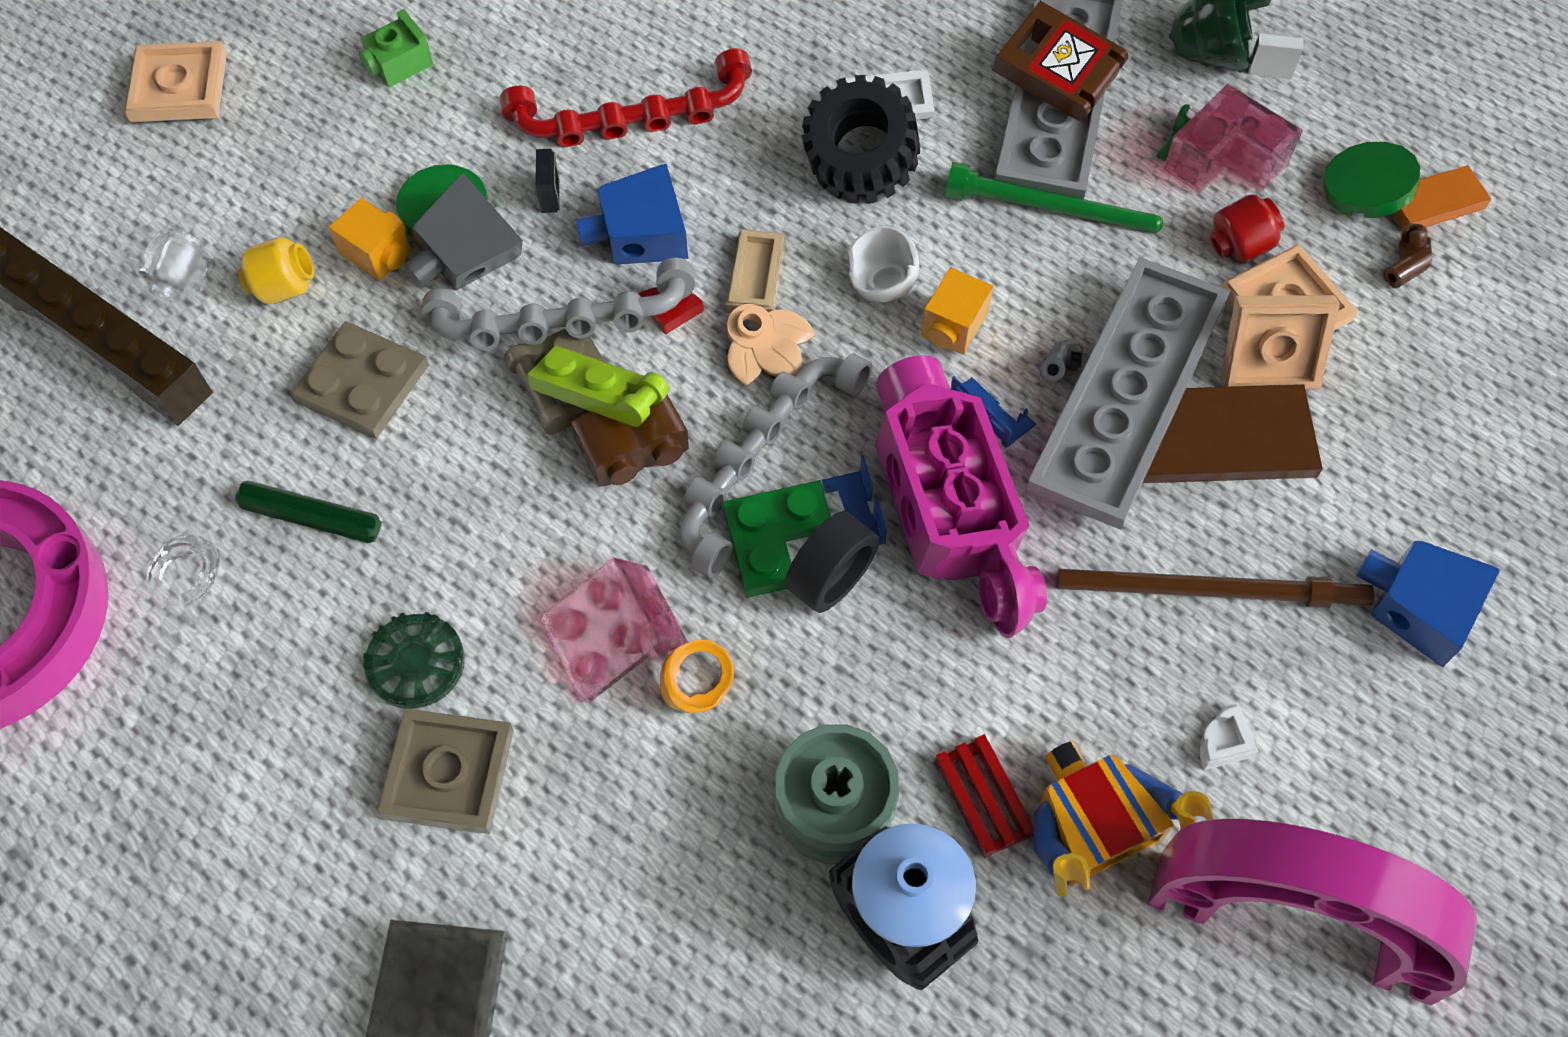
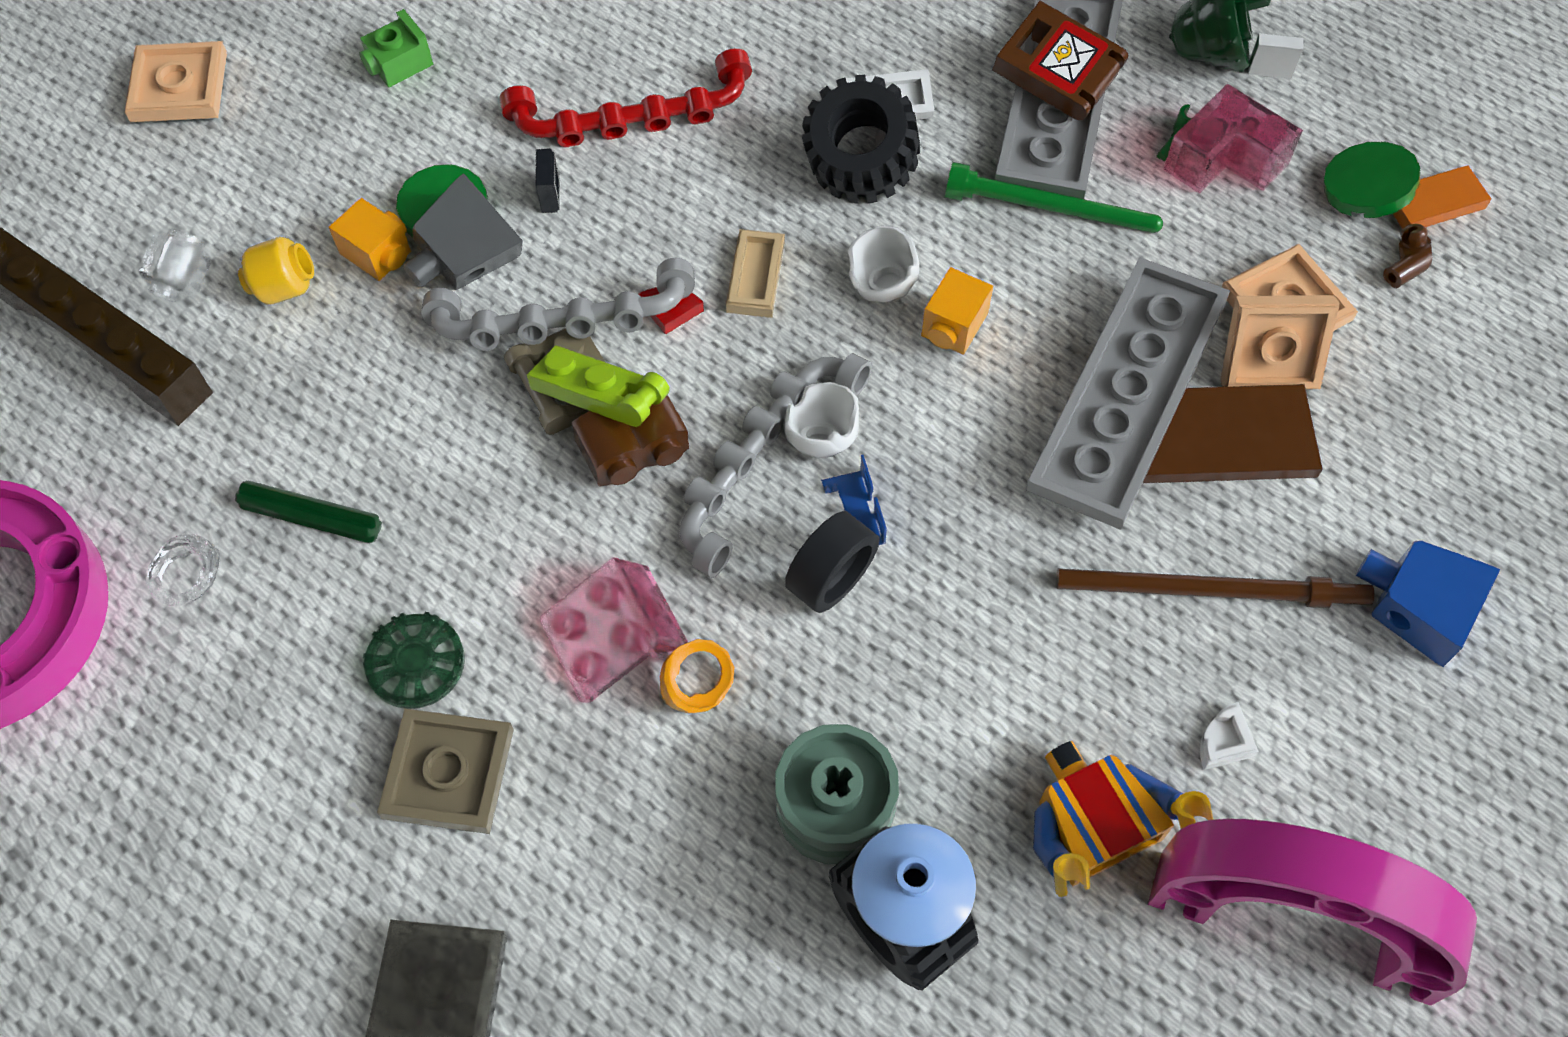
dark tan plate [291,321,429,439] -> none
blue torso [576,164,689,265] -> none
green plate [723,480,831,598] -> none
light nougat plate [726,304,815,386] -> none
dark pink brick [875,355,1047,639] -> none
red tile [935,734,1034,858] -> none
blue piece [950,376,1037,448] -> none
dark grey arm [1039,340,1083,382] -> none
red head [1209,194,1285,264] -> none
none -> white hair [784,382,859,459]

